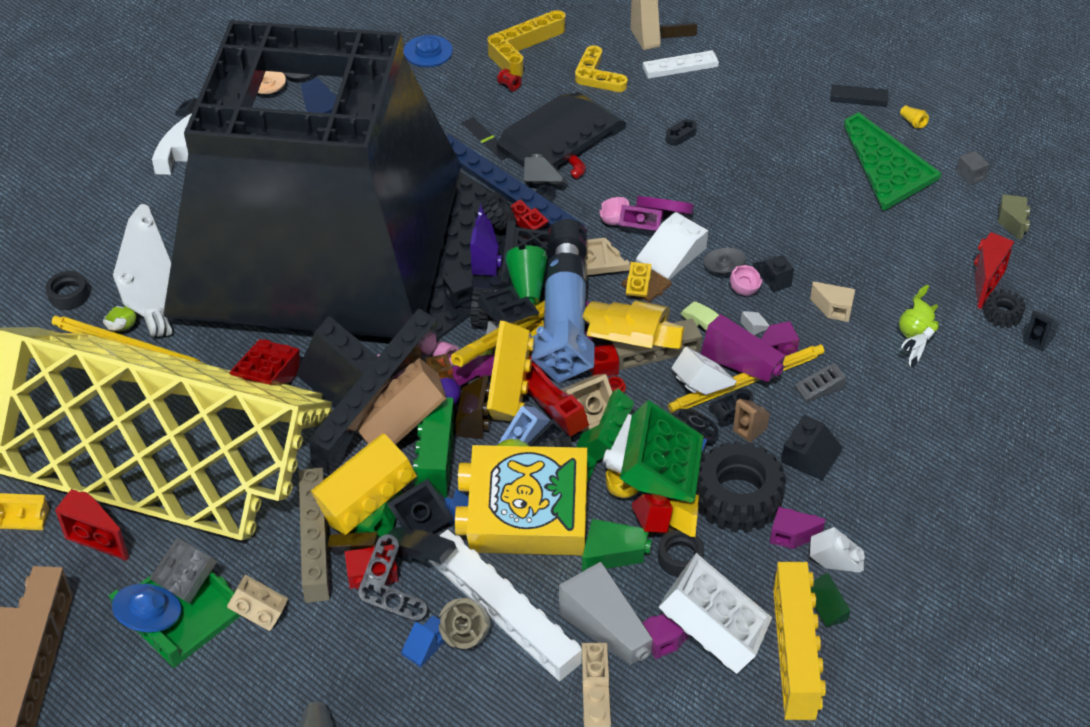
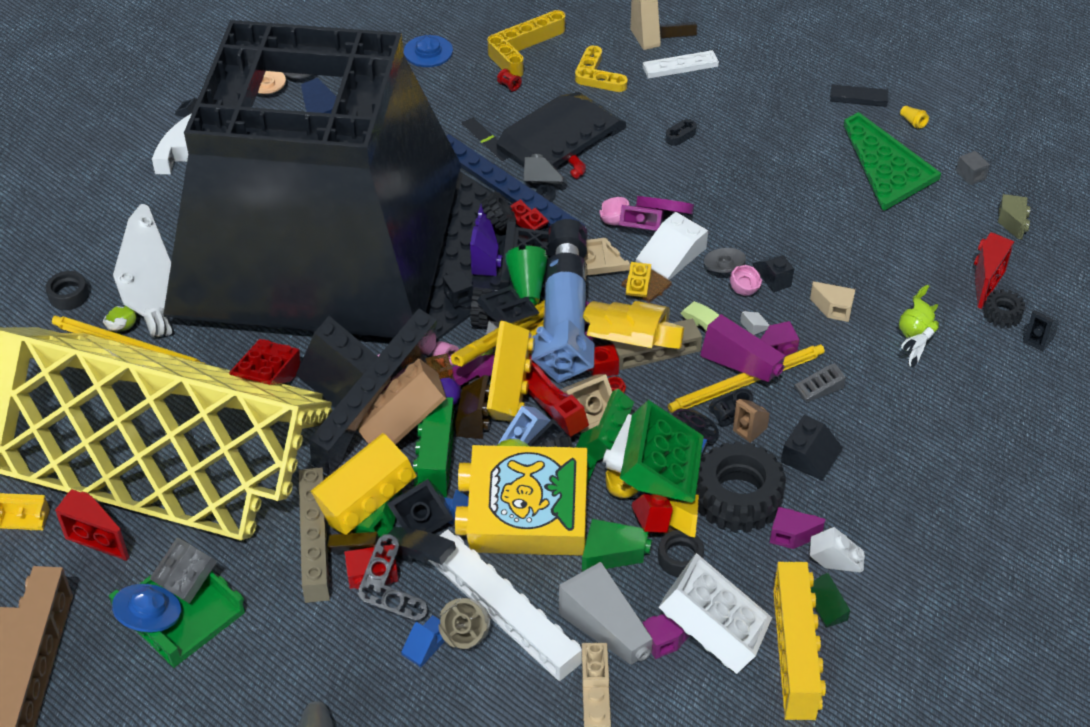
tan bracket [227,575,288,631] -> none
white slope [672,346,737,395] -> none

